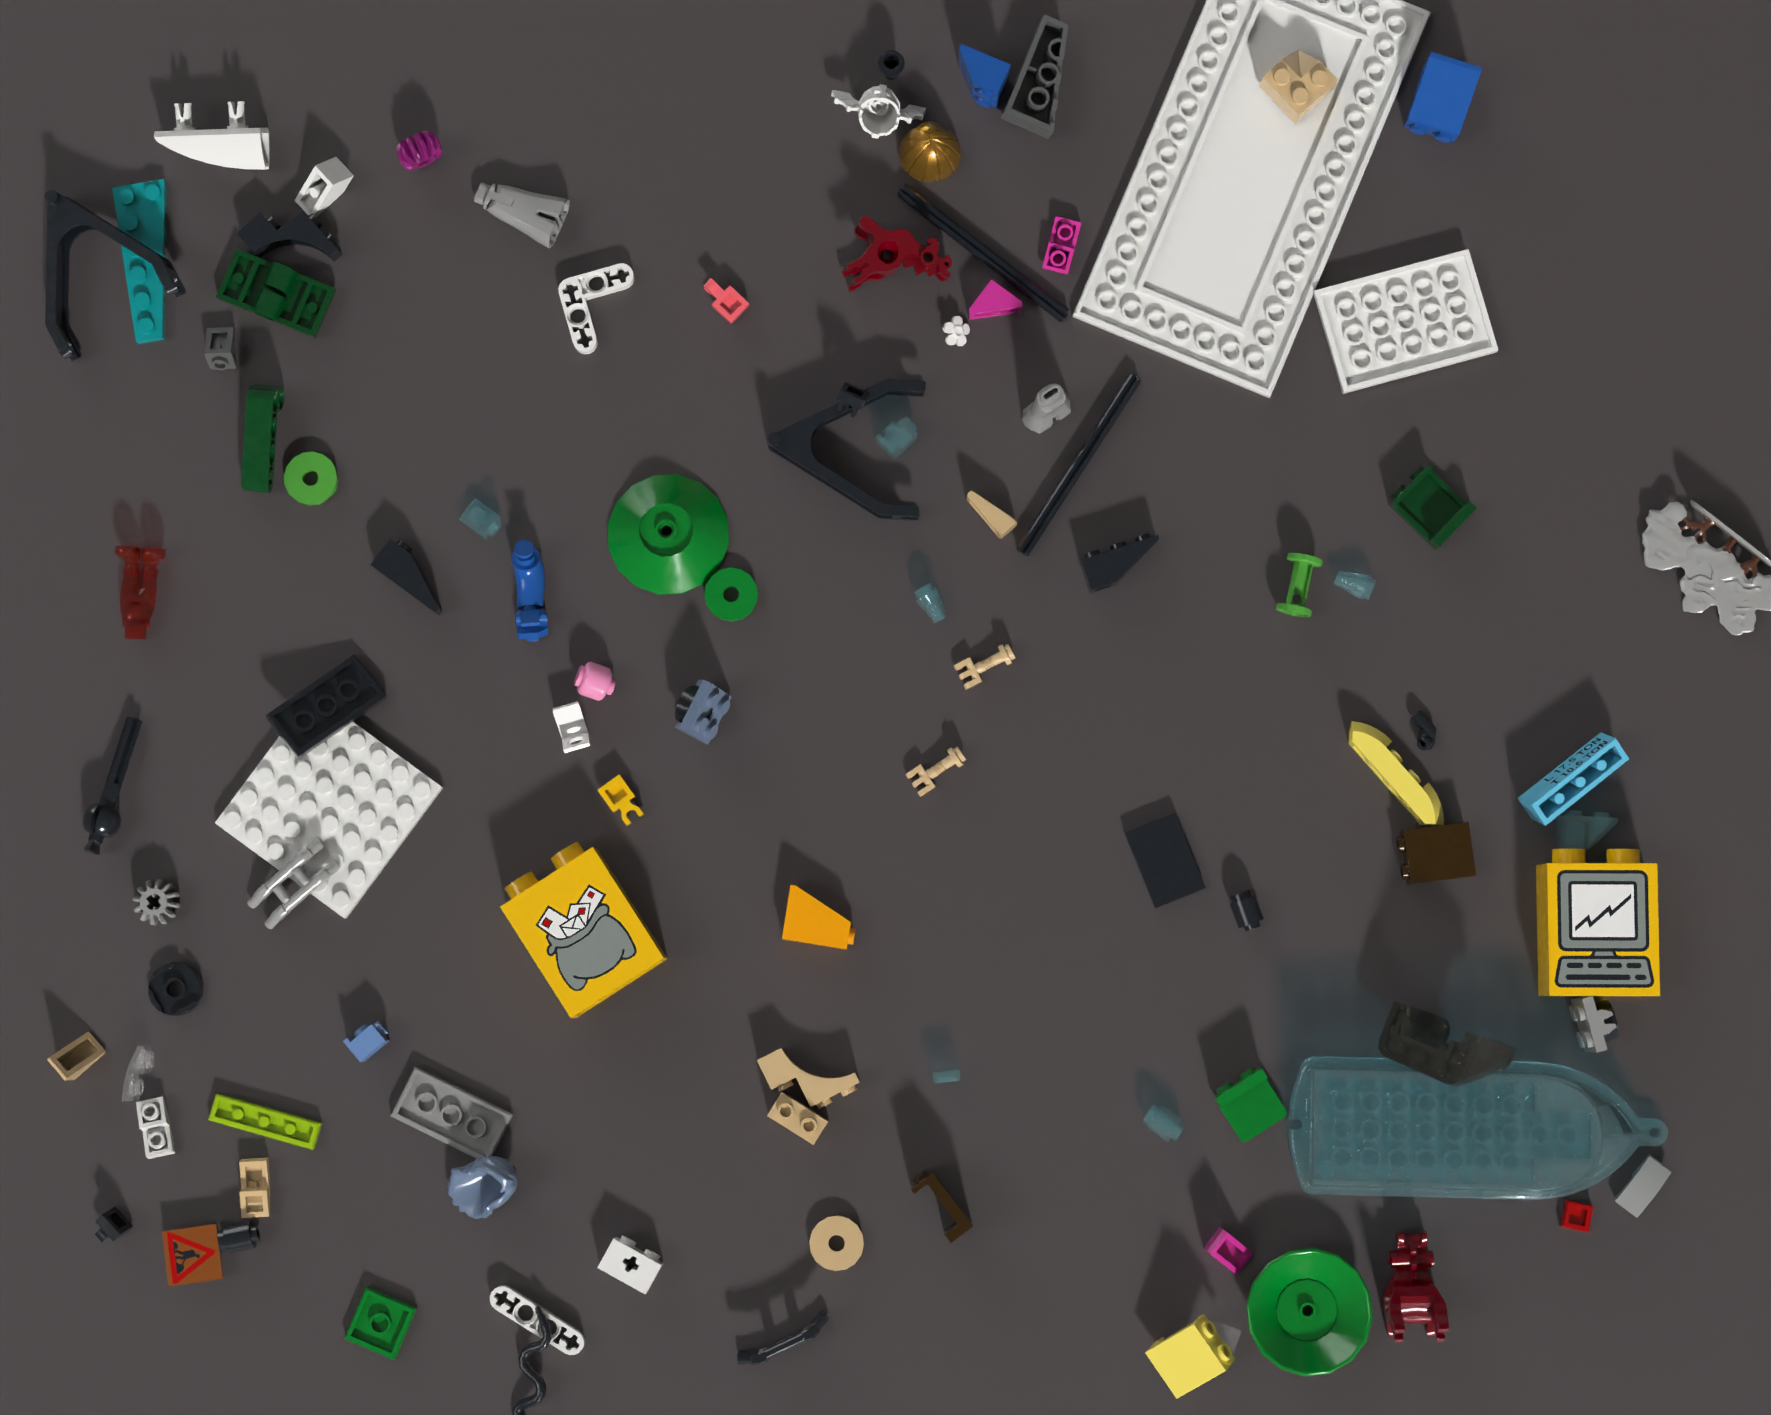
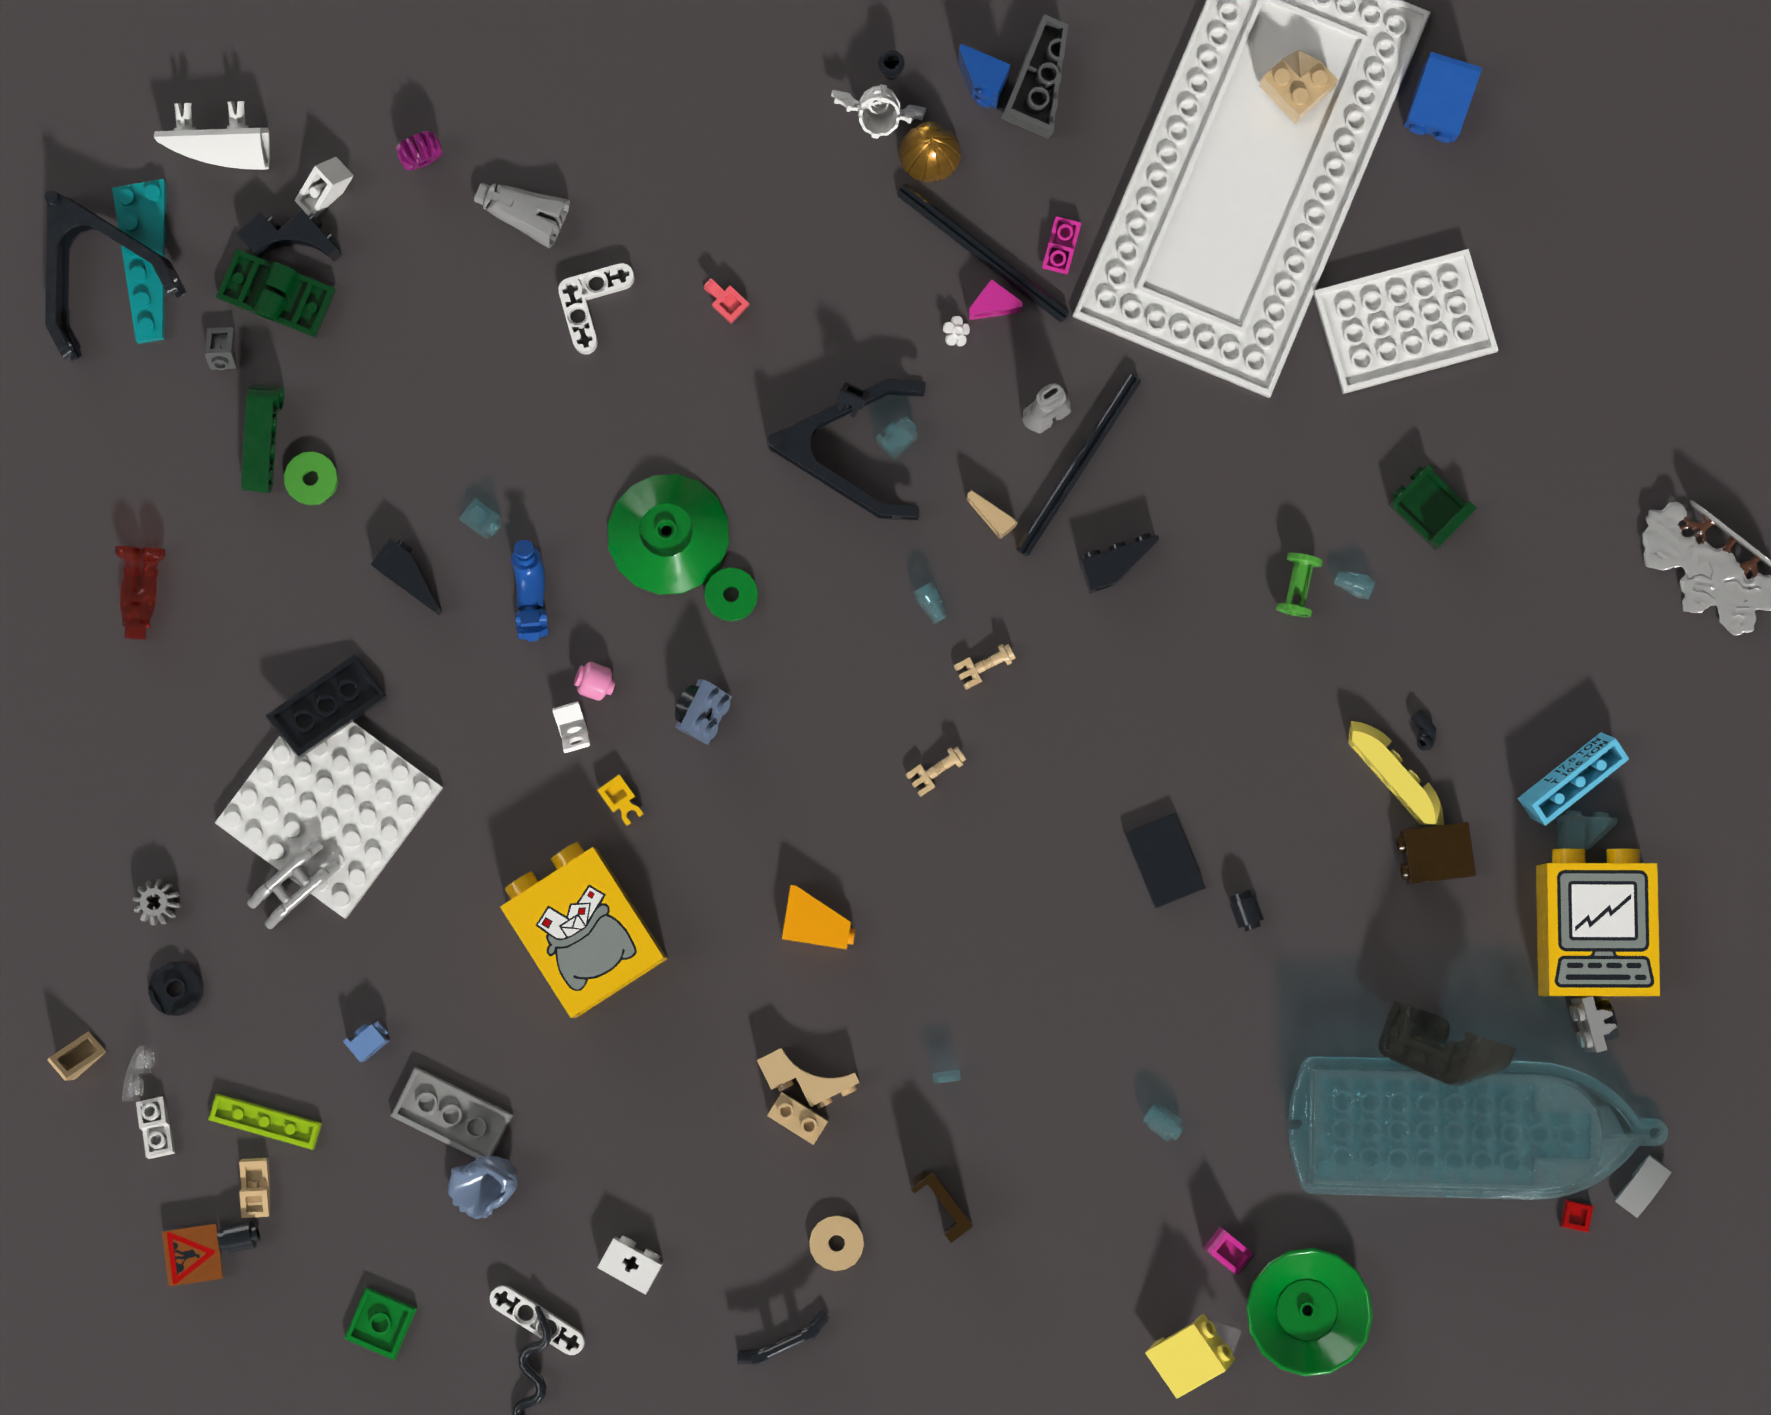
black piece [82,717,142,855] -> none
black tile [95,1207,133,1242] -> none
dark red animal [841,216,952,293] -> none
green bracket [1213,1067,1287,1142] -> none
dark red animal [1382,1231,1449,1343] -> none

